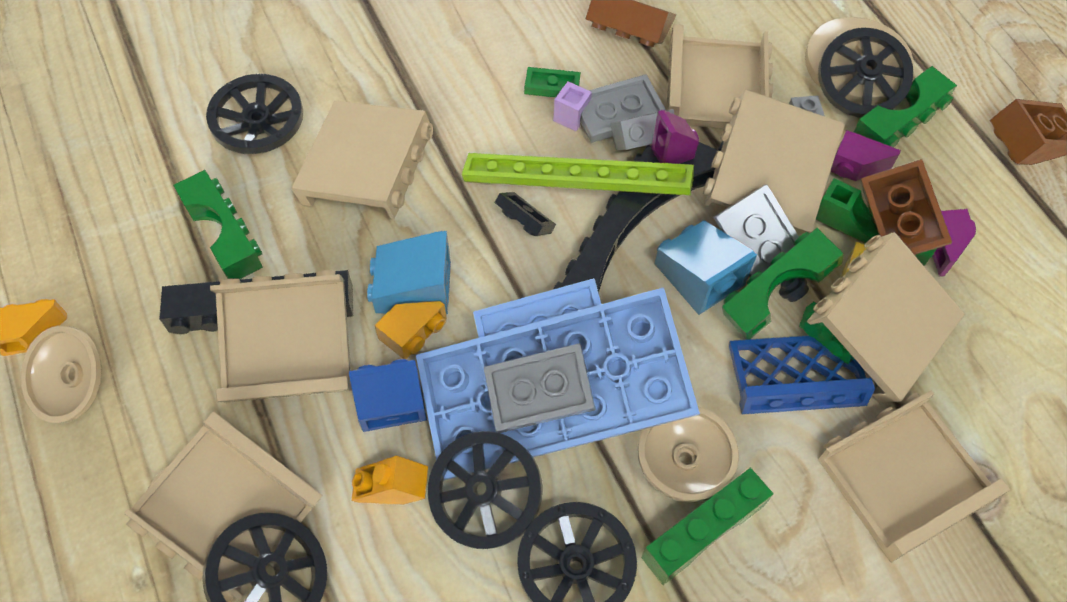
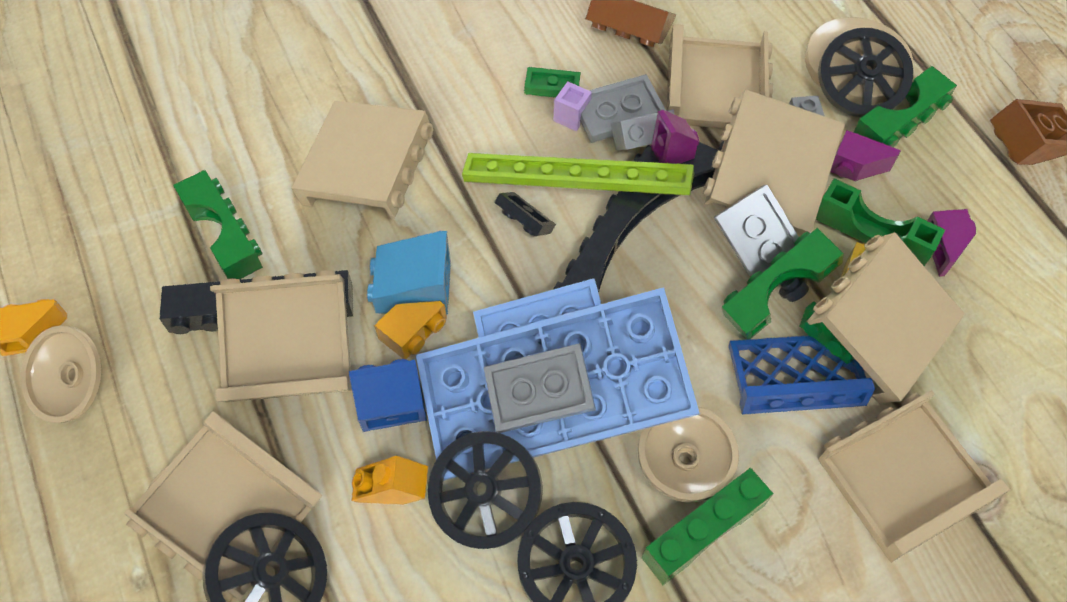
black wheel [206,74,303,154] -> none
dark azure slope [654,220,757,315] -> none
dark orange slope [861,159,952,255] -> none

